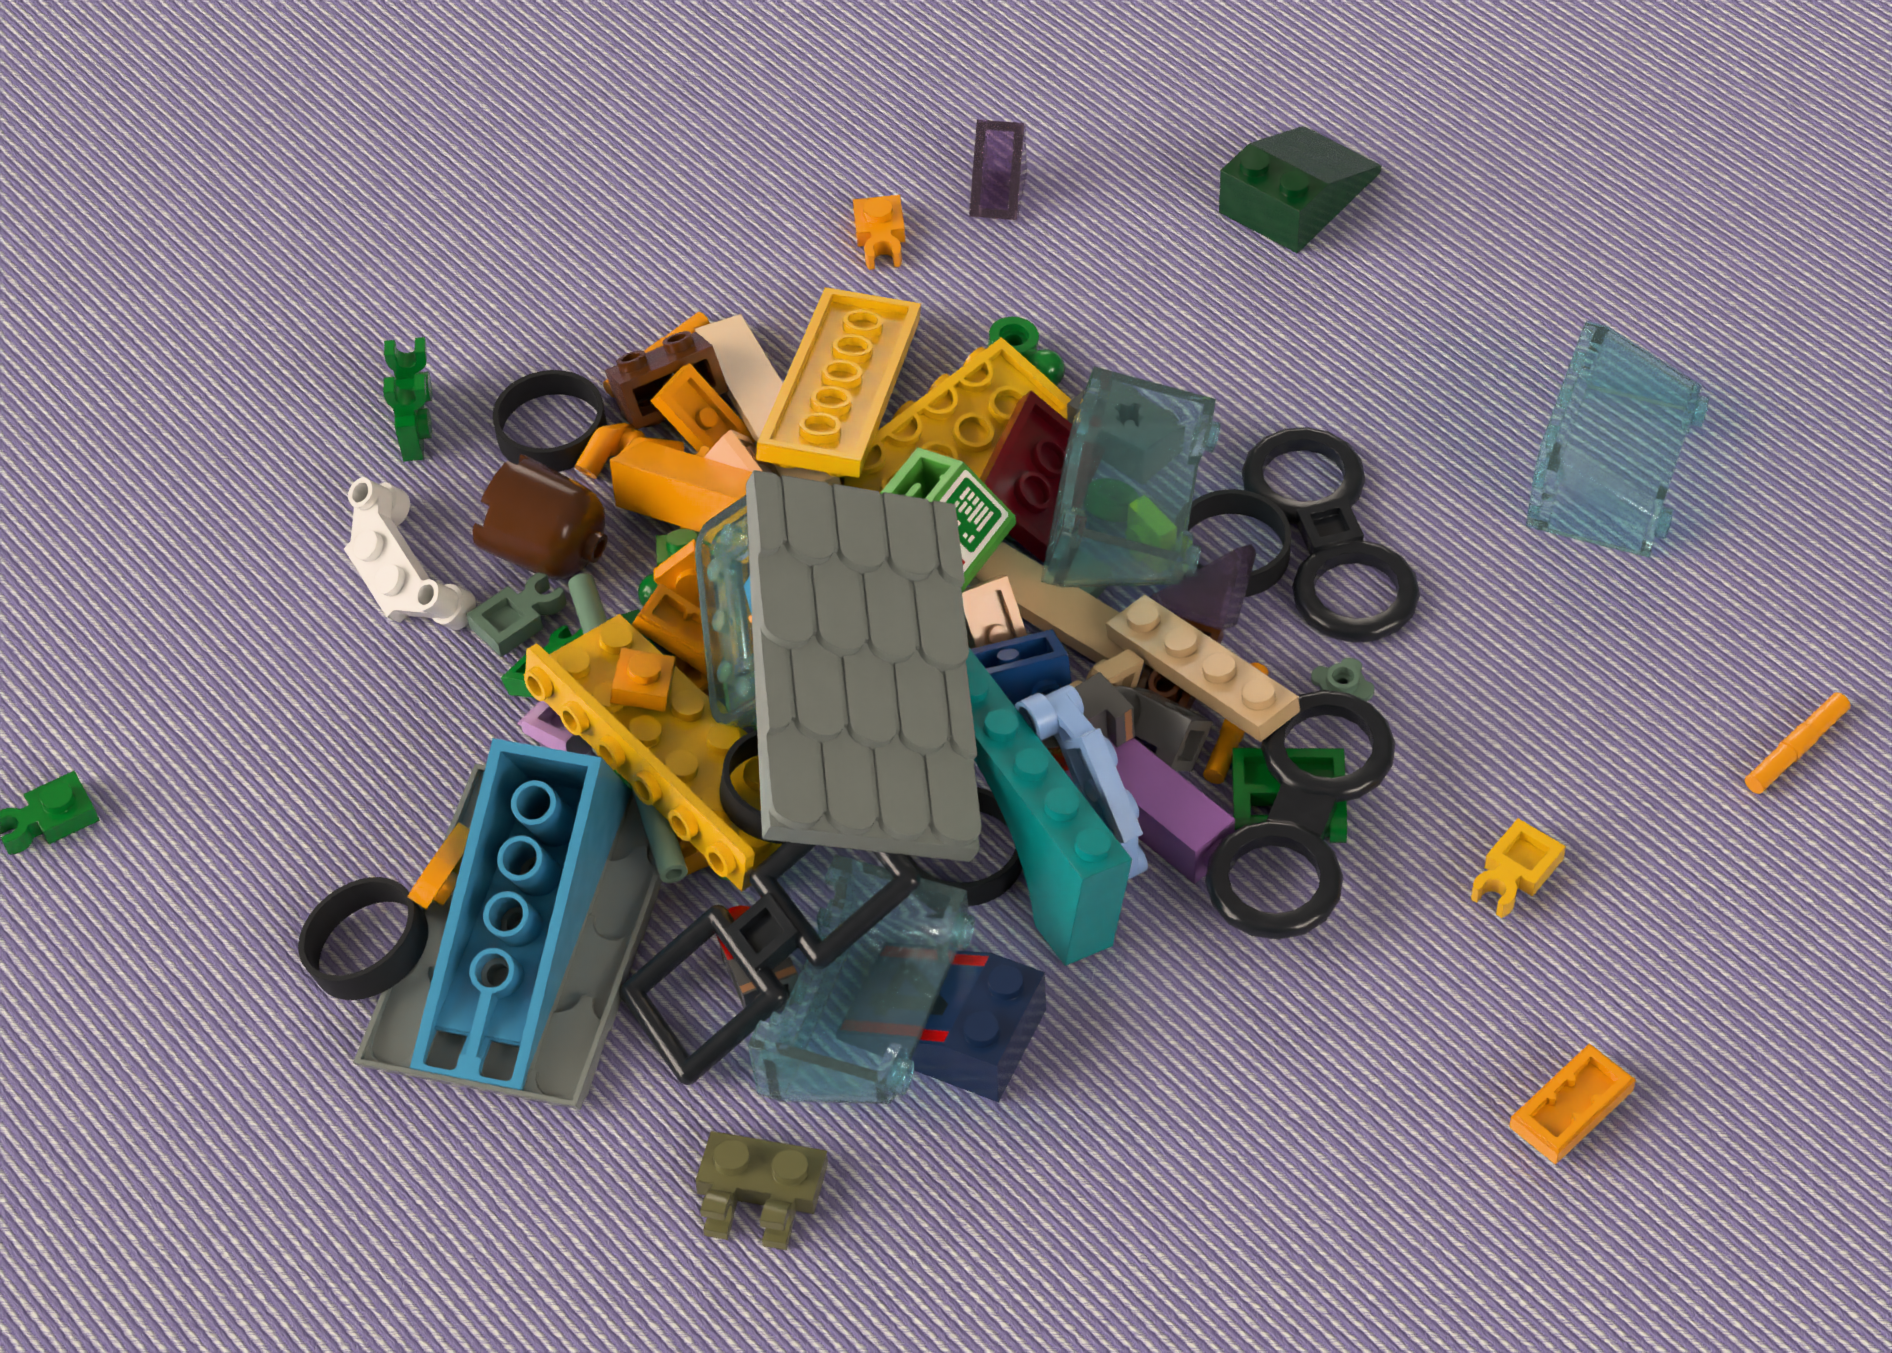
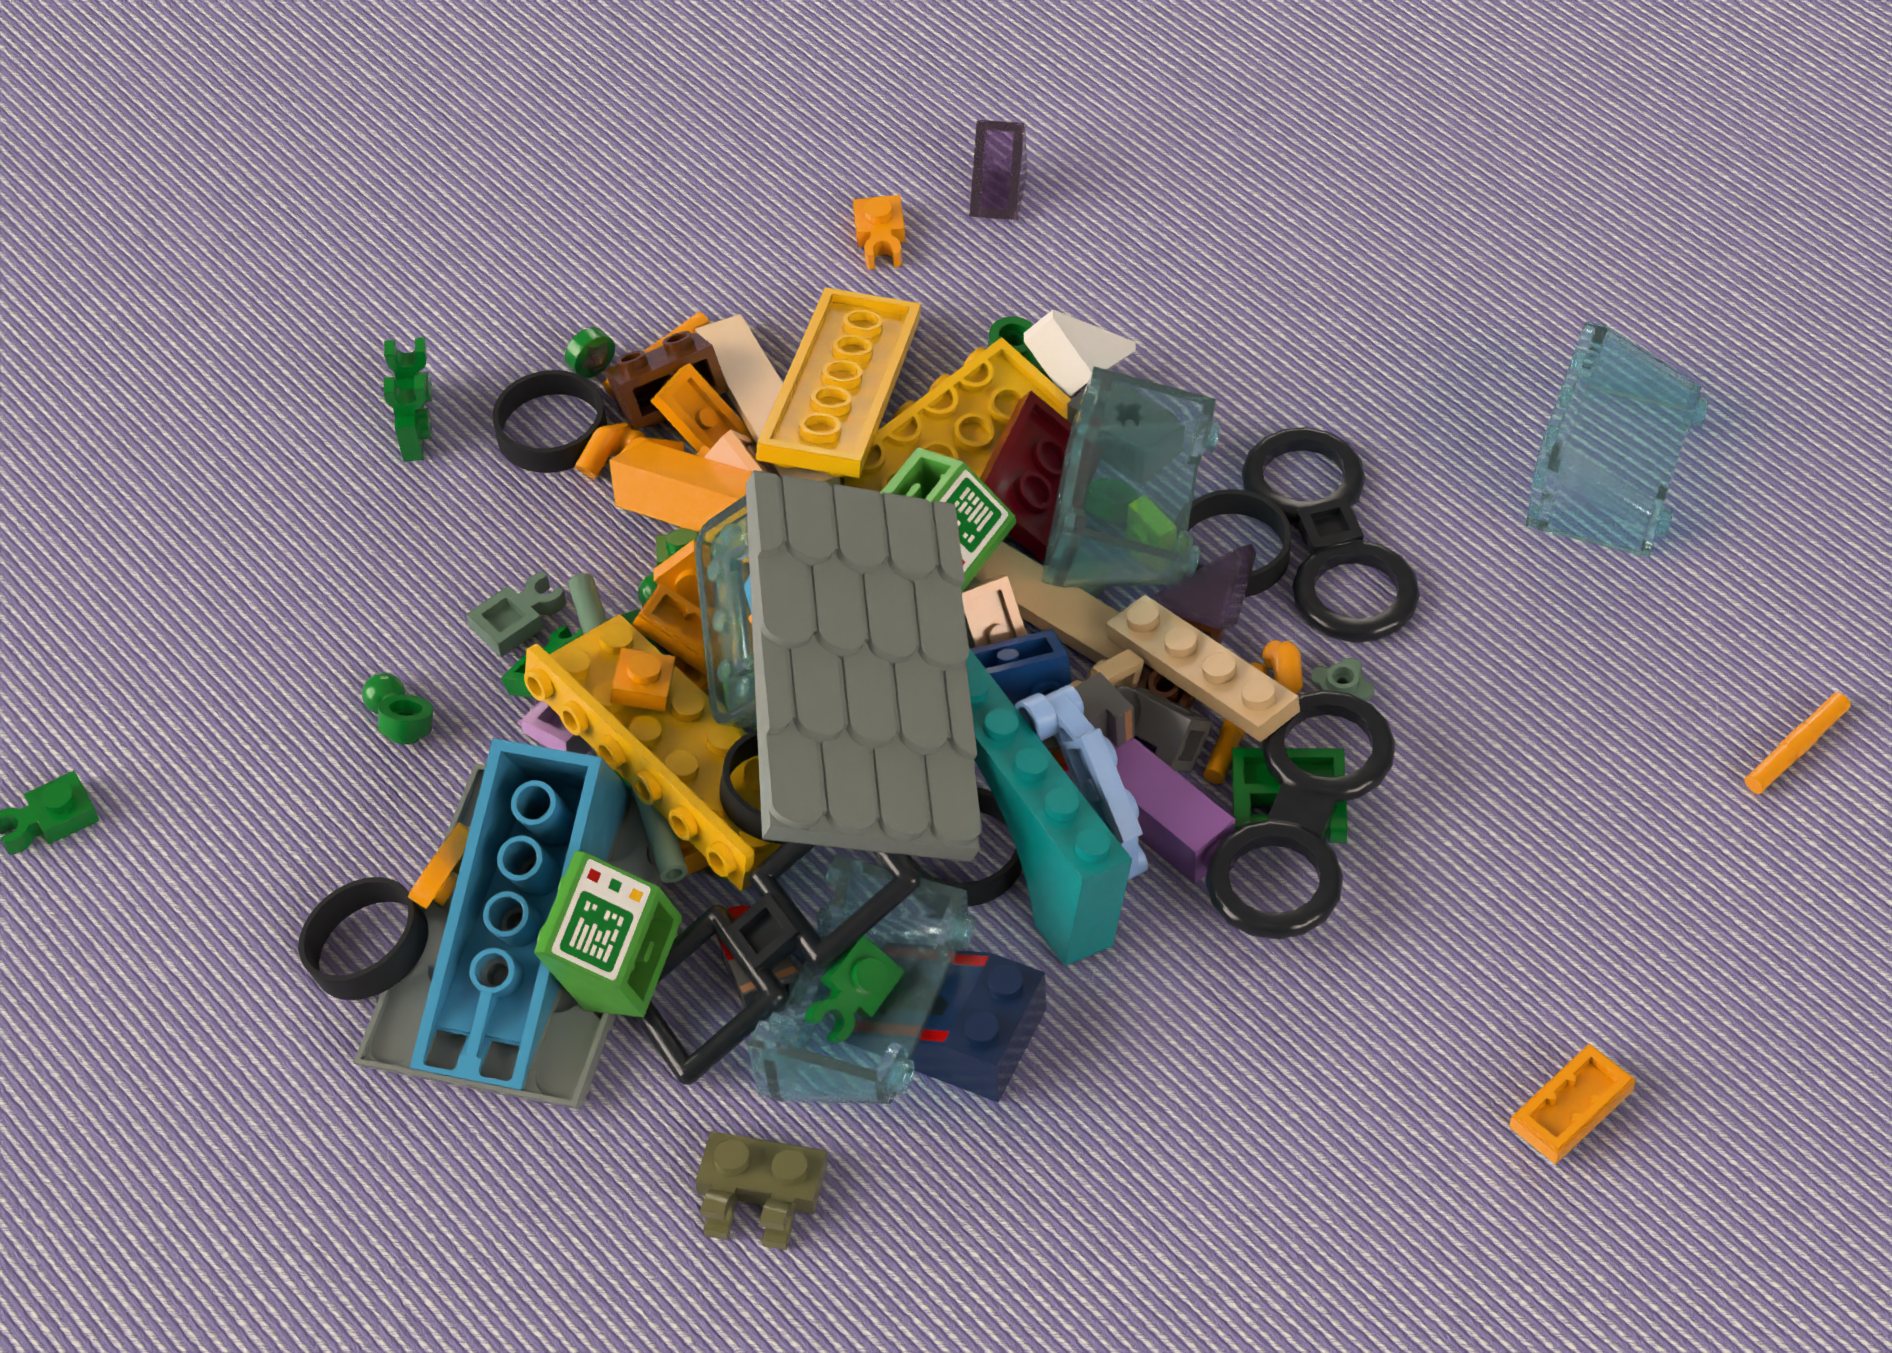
white plate [344,478,476,630] -> none
reddish brown cylinder [473,454,608,580] -> none
dark green slope [1219,126,1382,253] -> none
yellow plate [1471,818,1566,918] -> none
none -> green plate [362,672,433,744]
none -> slope [534,851,683,1017]
none -> green tile [565,327,615,378]
none -> green plate [804,935,905,1043]
none -> white slope [1024,310,1136,397]
none -> light orange arm [1262,640,1303,695]

